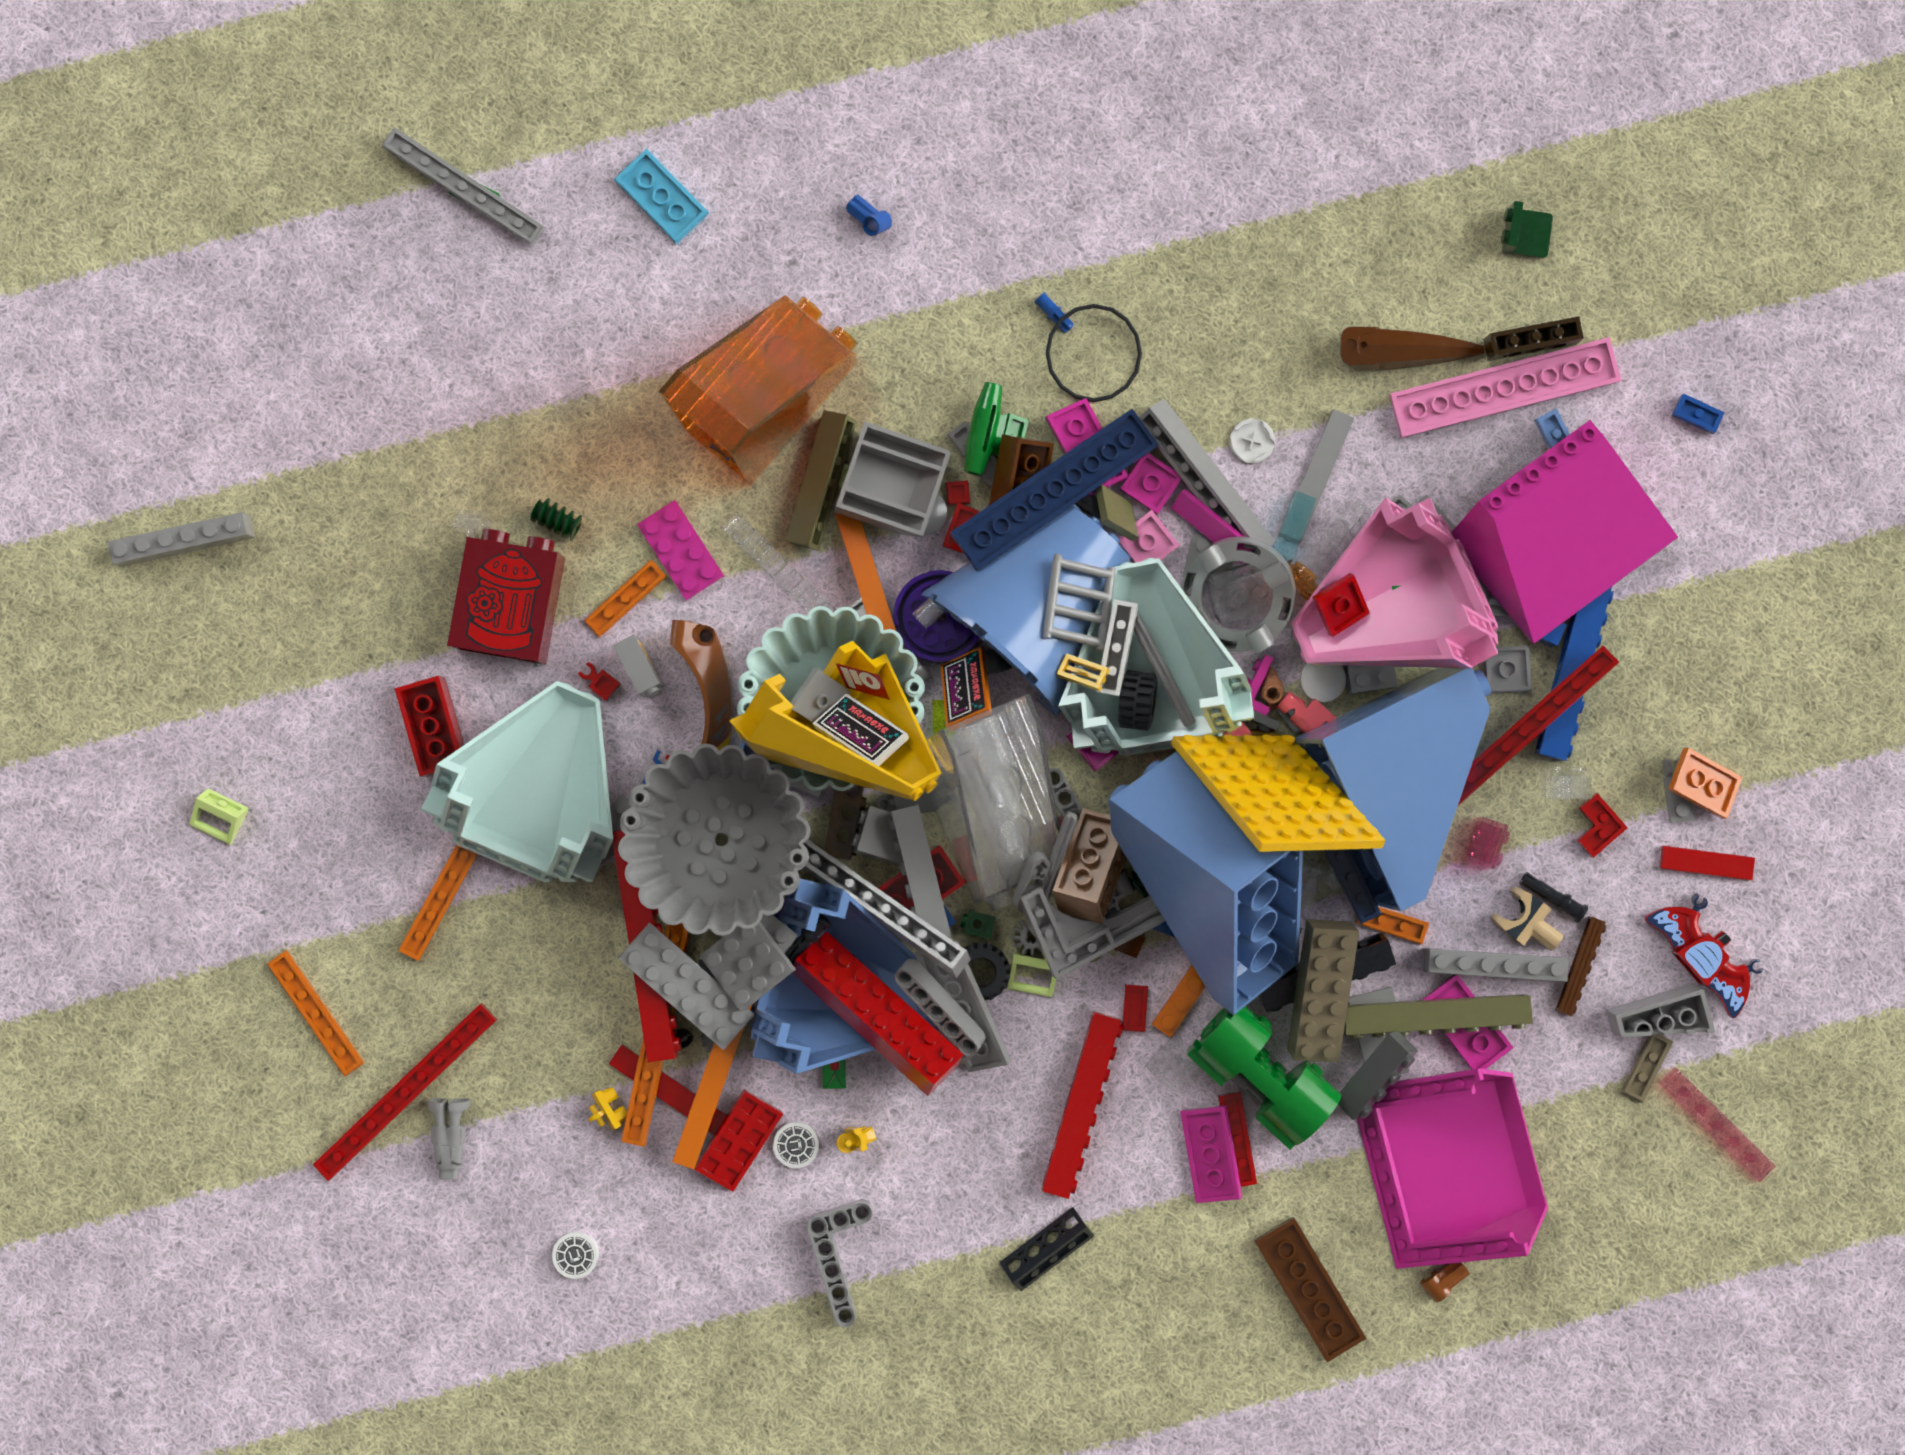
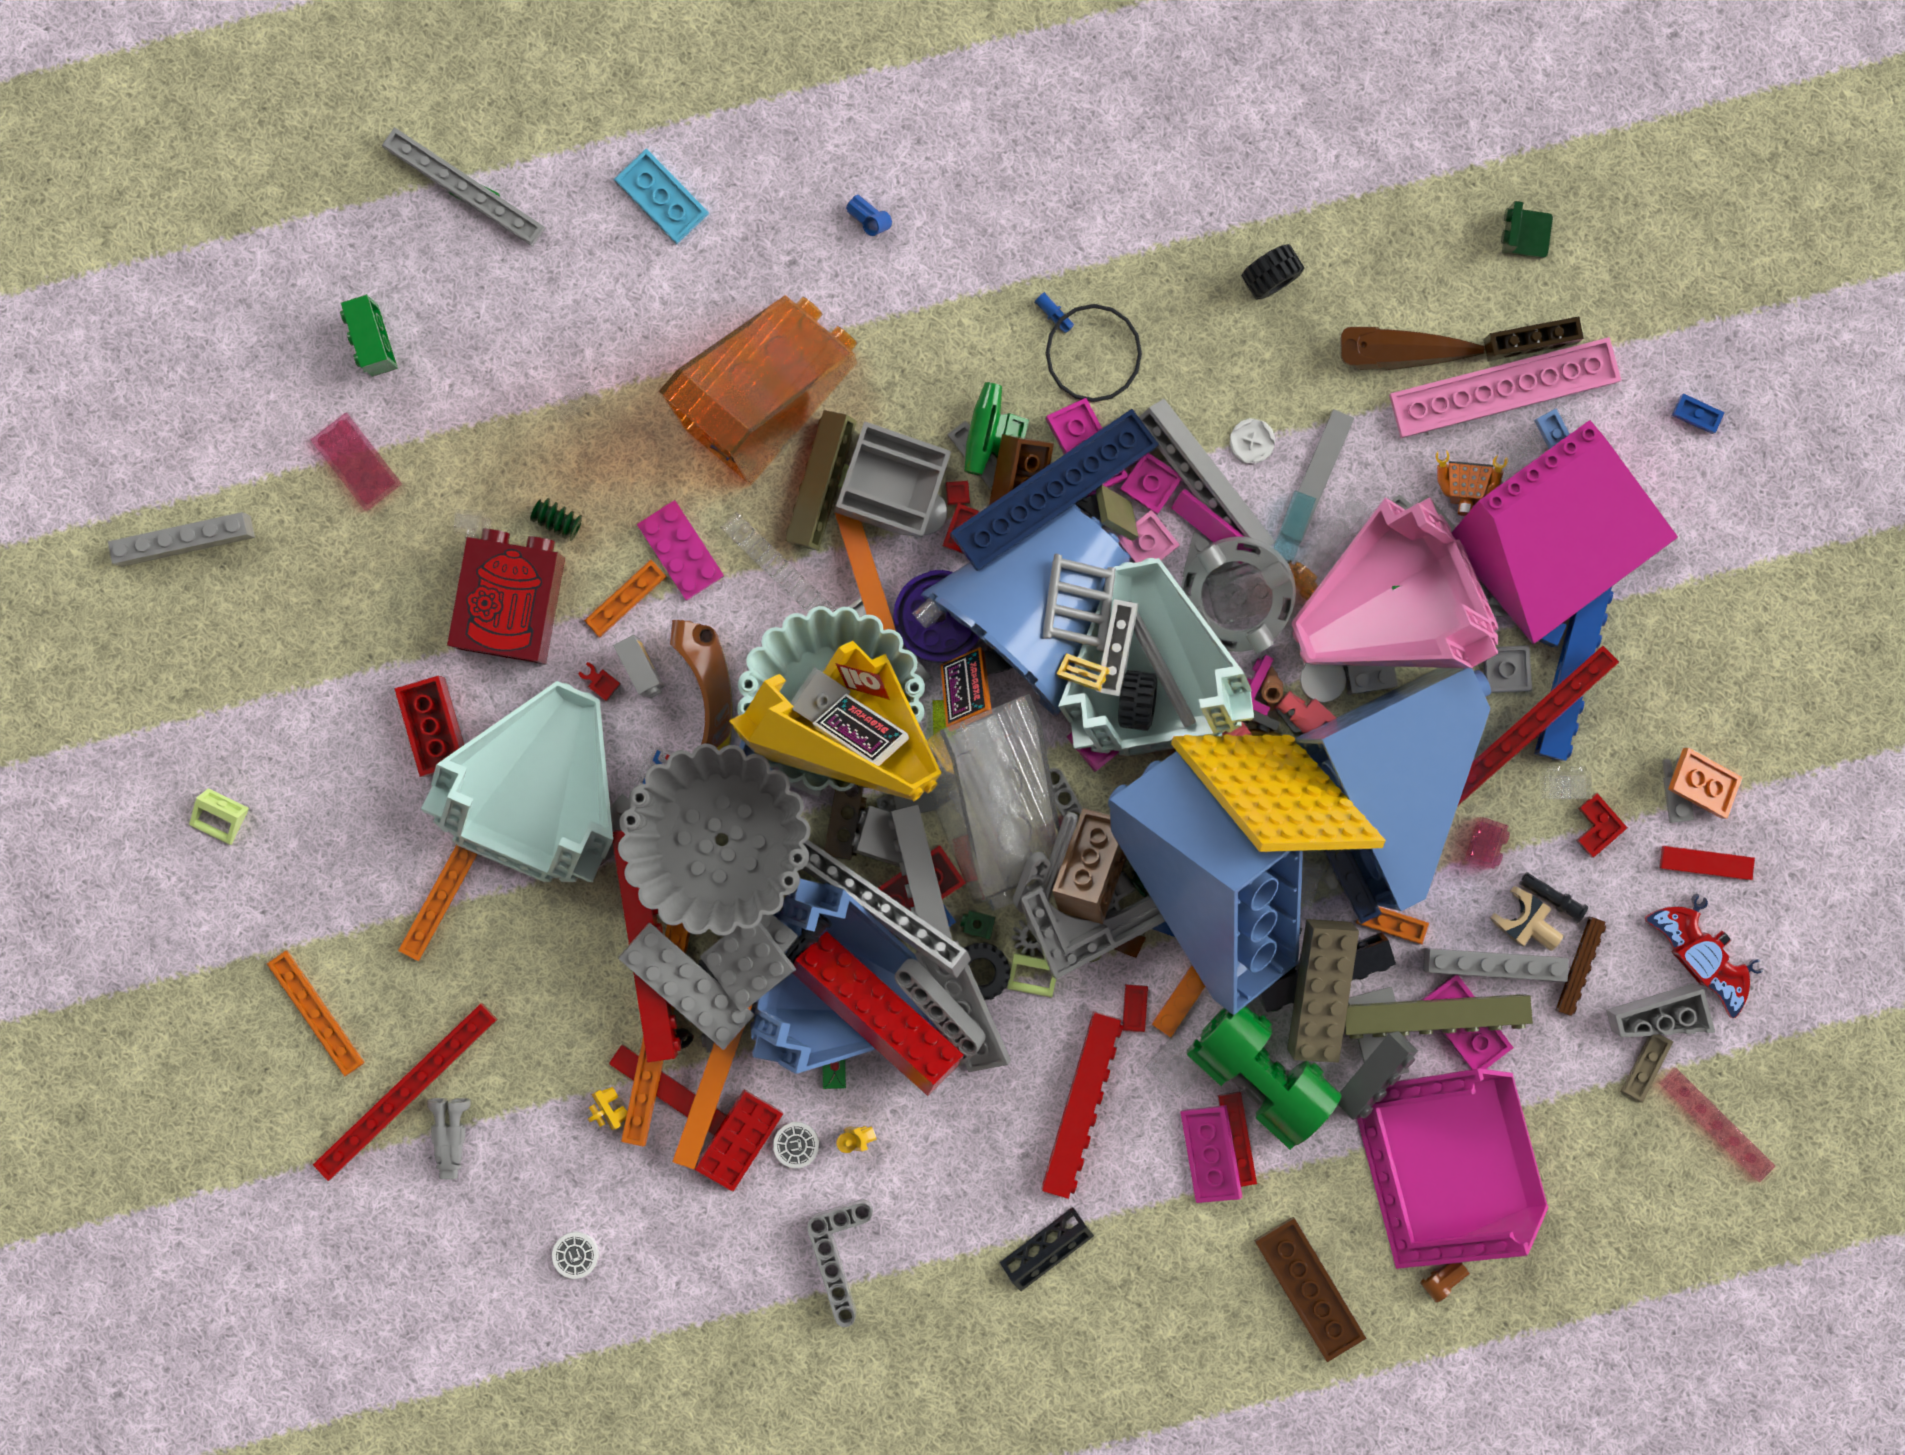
red plate [1312,573,1370,637] -> none
none -> clear pink plate [310,412,402,512]
none -> green brick [340,294,398,377]
none -> black tyre [1241,244,1305,300]
none -> orange torso [1435,450,1508,516]

